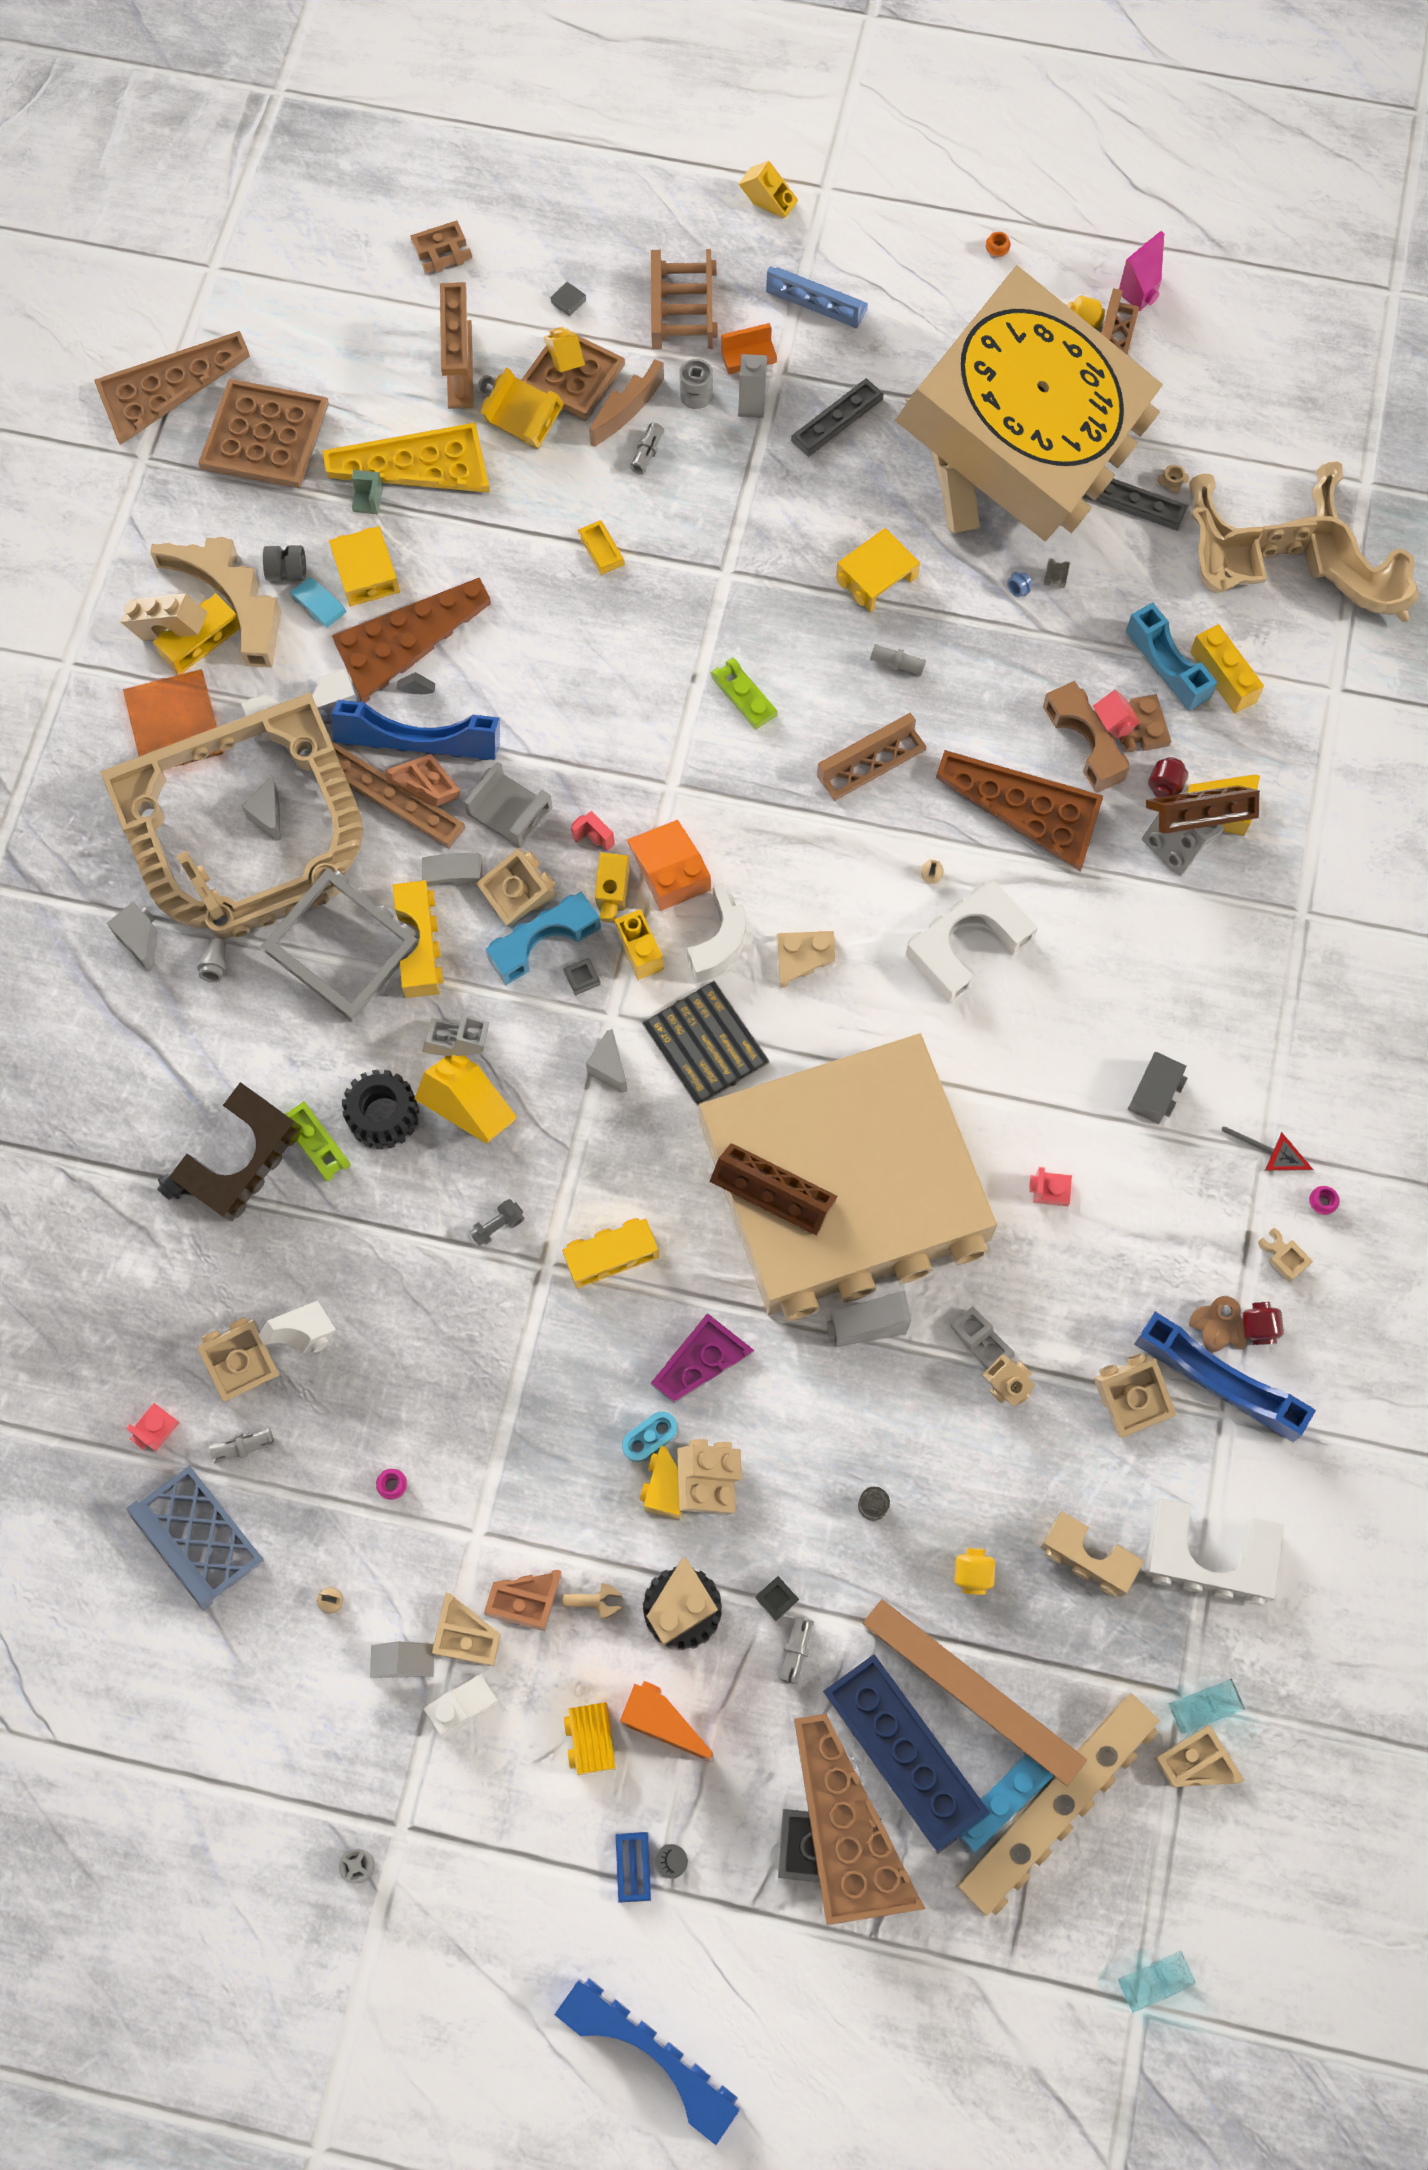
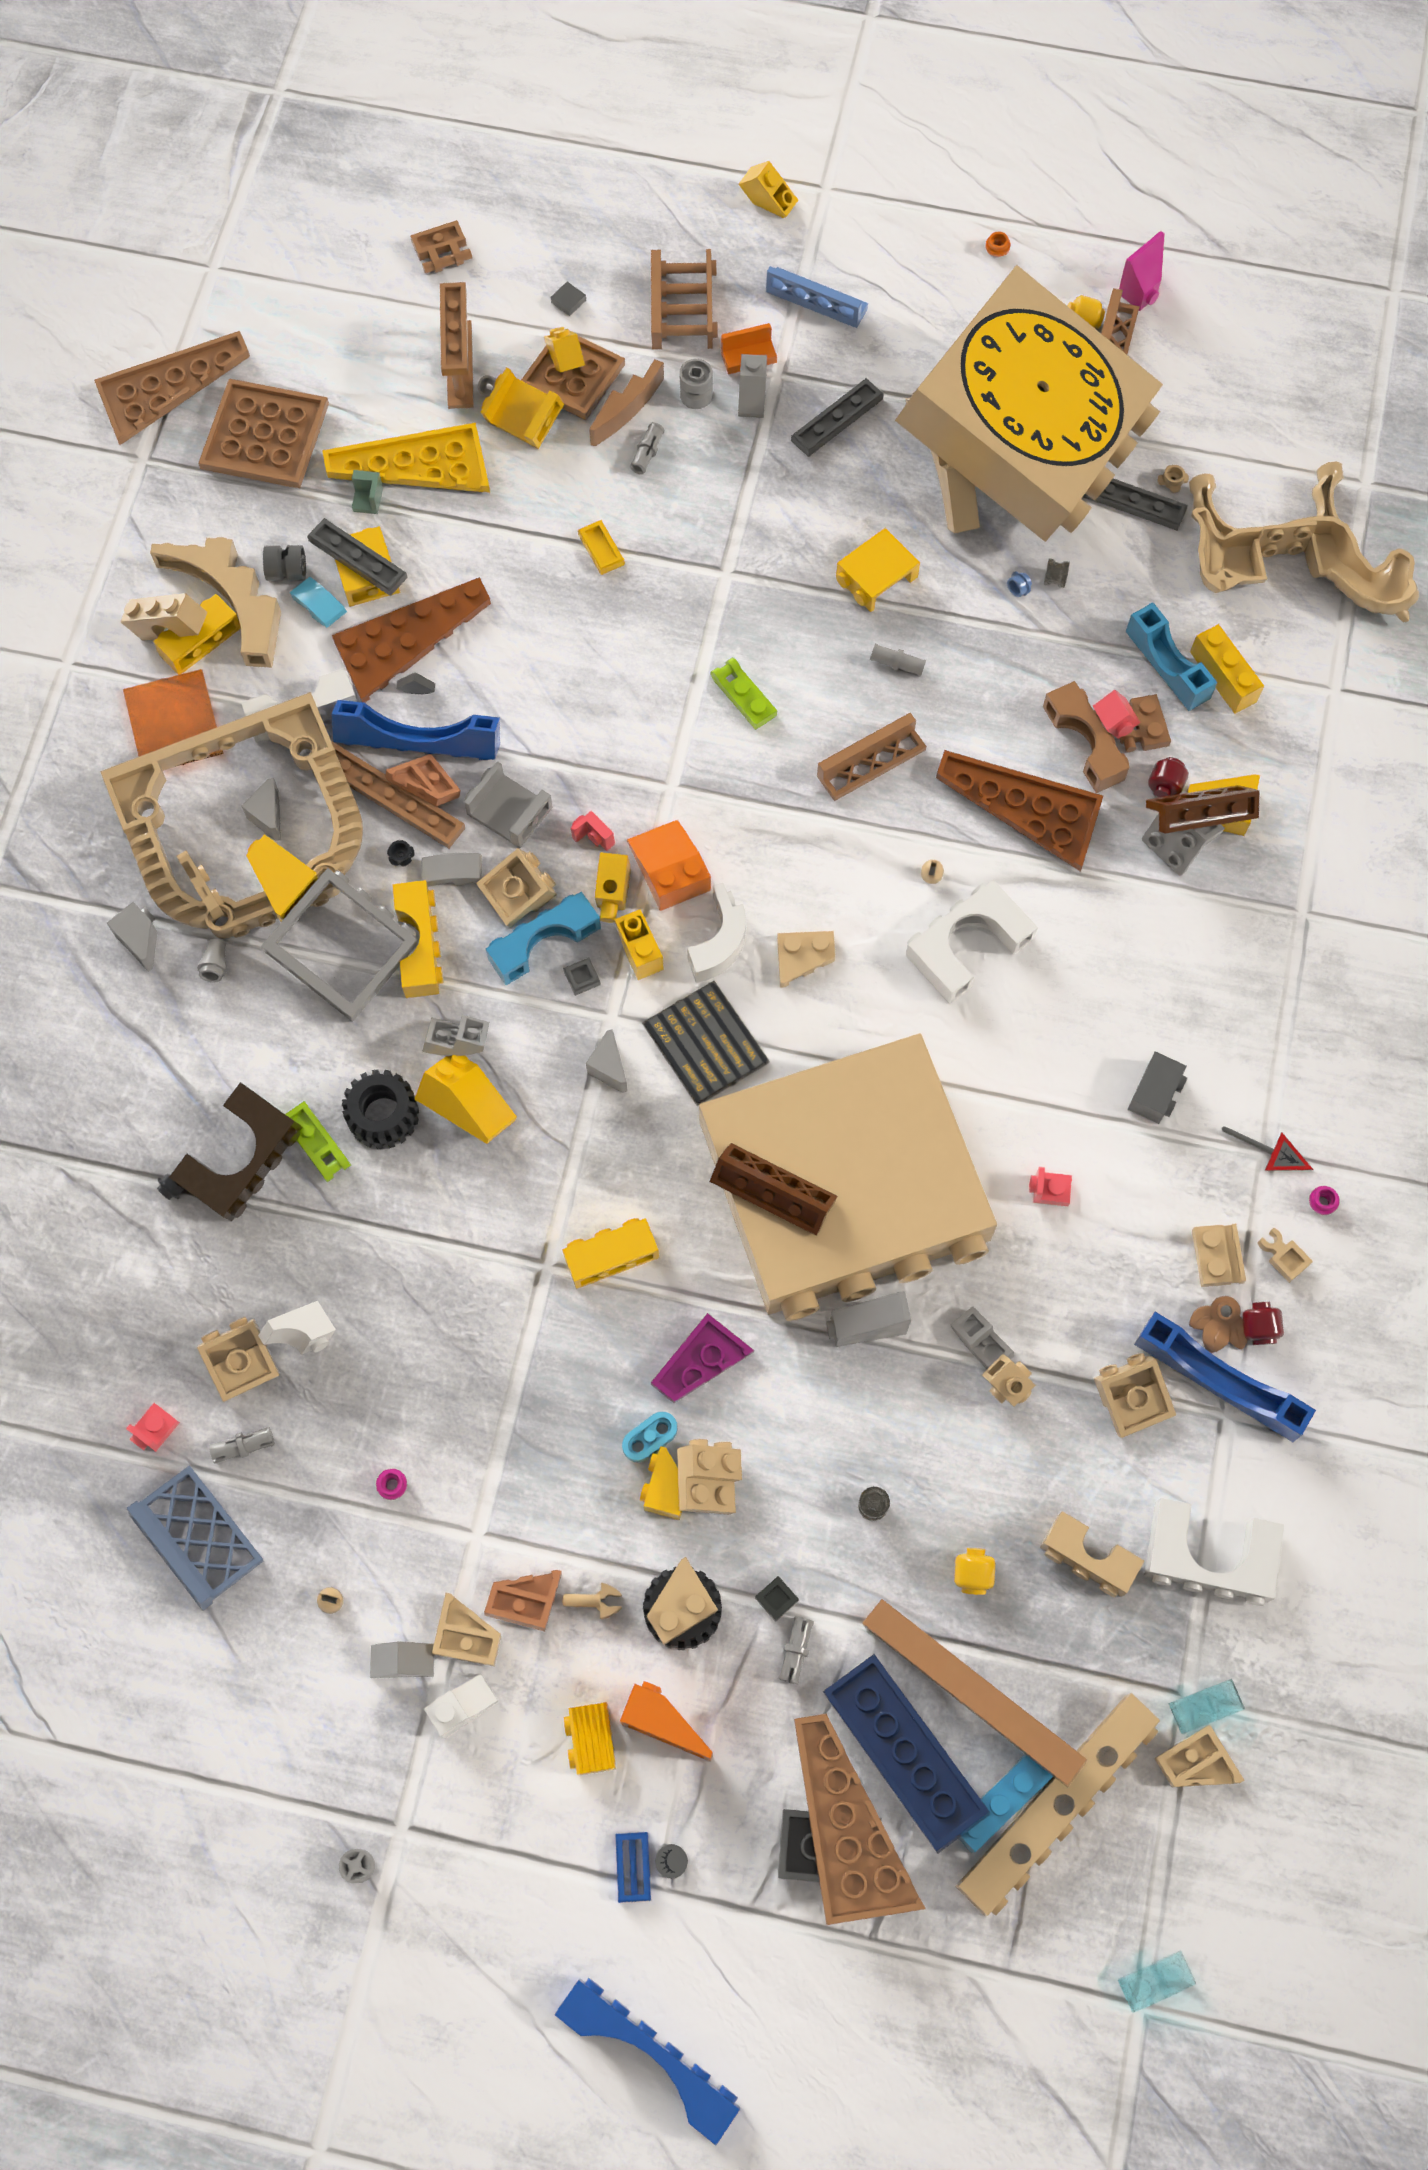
dark grey bar [469,1199,525,1246] -> none
none -> yellow slope [246,834,319,922]
none -> dark grey tile [307,518,408,596]
none -> black plate [387,840,415,867]
none -> tan plate [1192,1223,1246,1287]

